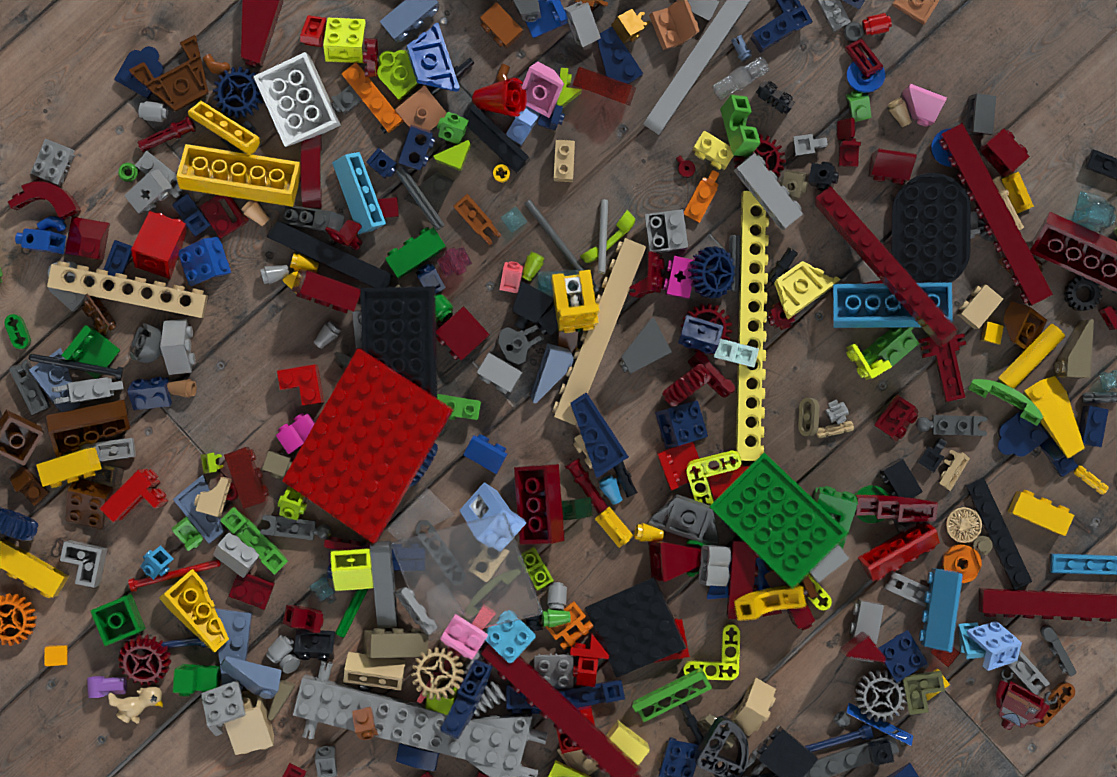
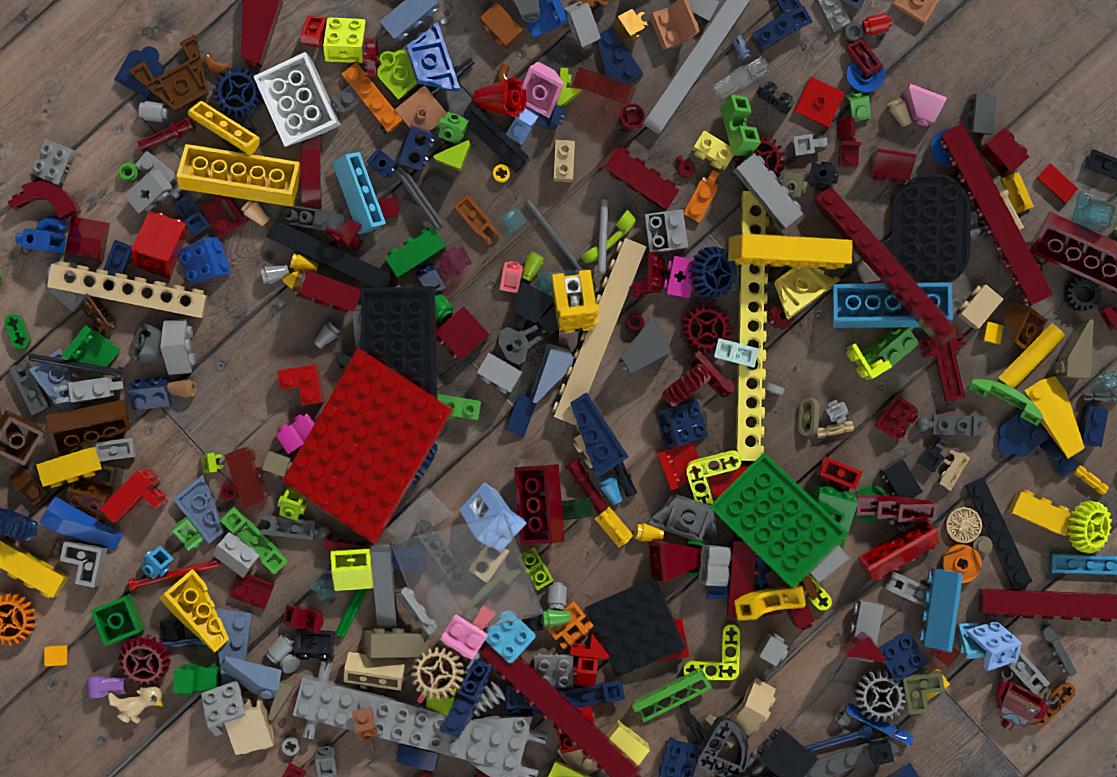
tan arch [194,477,232,517] -> none
blue slope [463,434,508,474] -> none
dark blue bracket [678,315,723,354] -> none
none -> blue wedge [39,497,123,550]
none -> black slope [160,620,185,641]
none -> light grey bush [282,737,301,756]
none -> dark blue slope [506,394,536,436]
none -> dark red wedge [596,146,679,210]
none -> dark red wheel [619,103,645,132]
none -> dark red plate [625,313,645,332]
none -> yellow brick [728,234,852,270]
none -> light grey brick [755,632,788,667]
none -> light grey tile [765,383,785,396]
none -> red plate [794,77,845,128]
none -> red brick [816,456,863,491]
none -> red tile [1036,163,1078,204]
none -> neon yellow gear [1067,501,1112,553]

